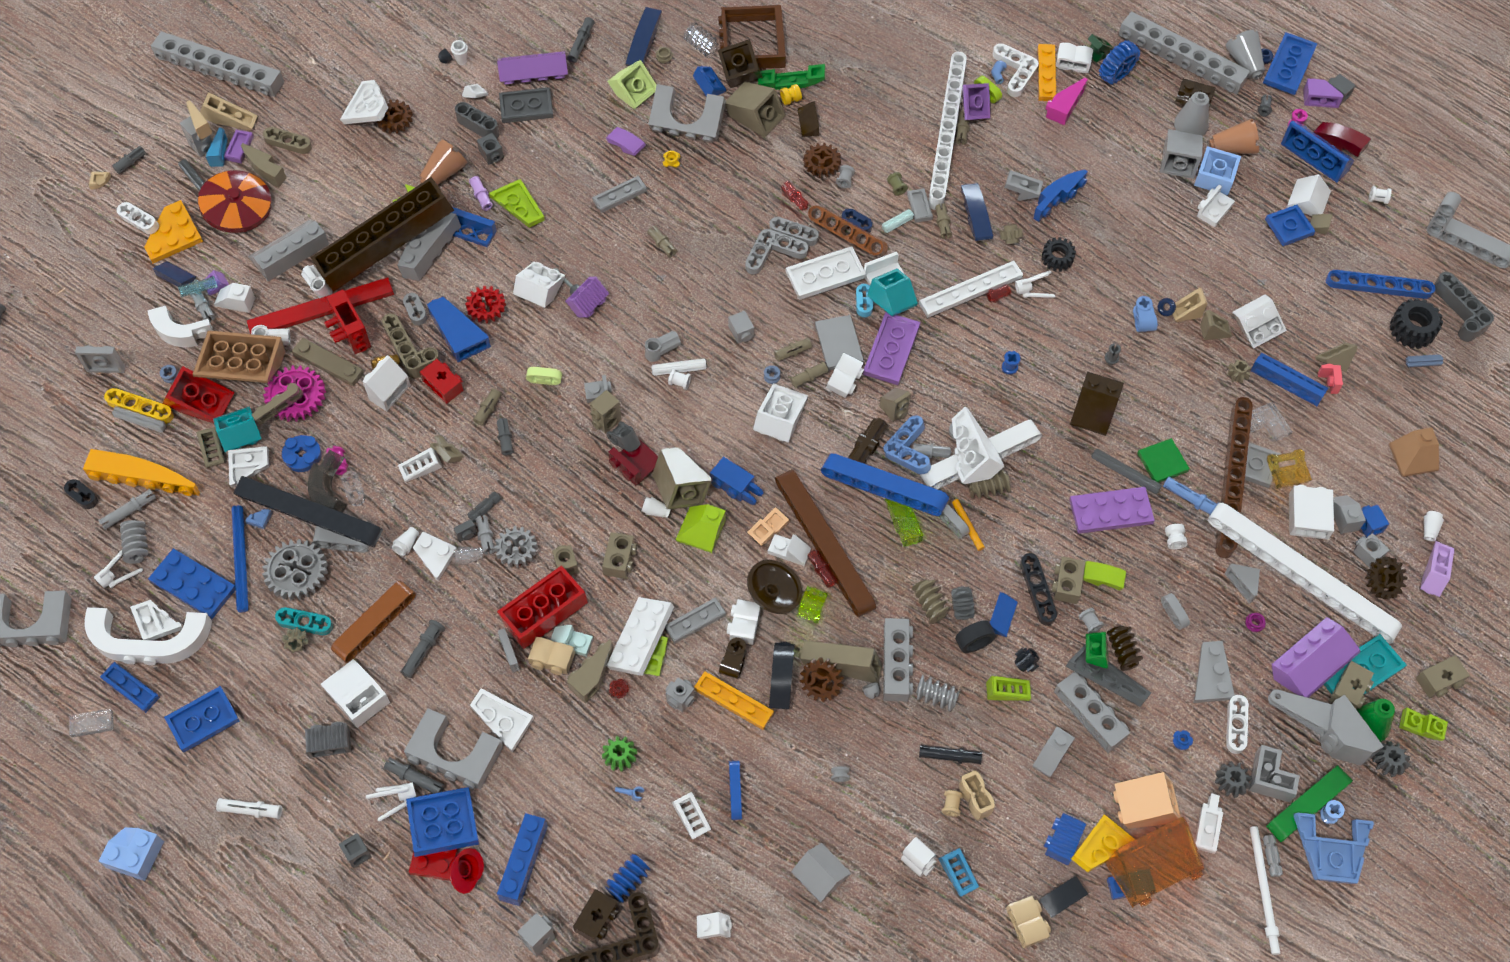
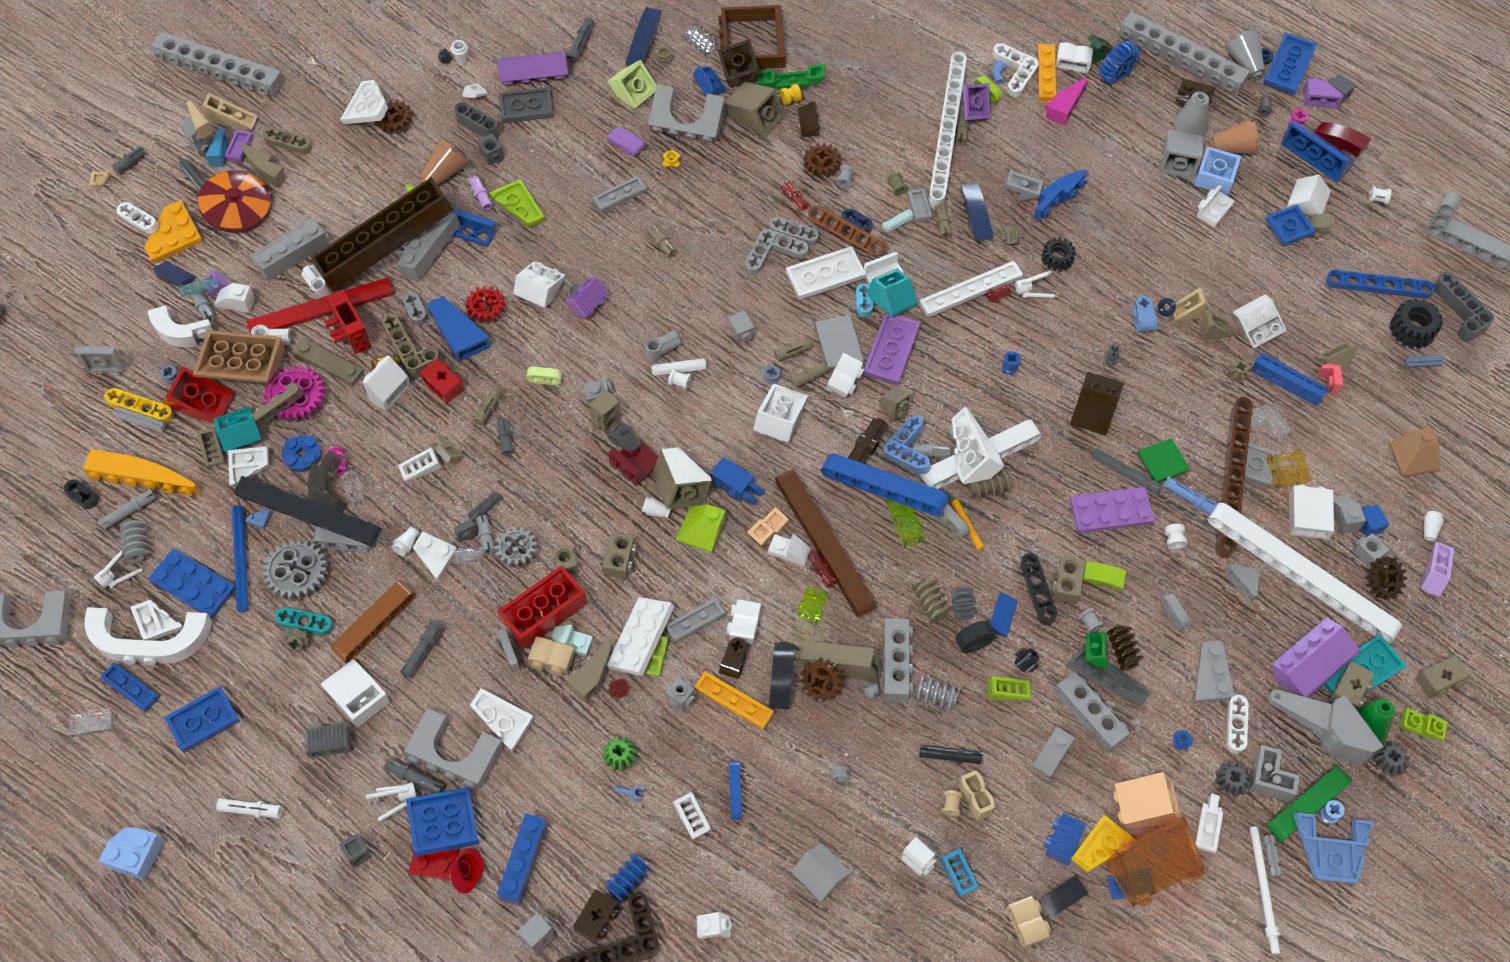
dark brown dish [747,560,803,614] -> none
magenta plate [1245,613,1266,632] -> none

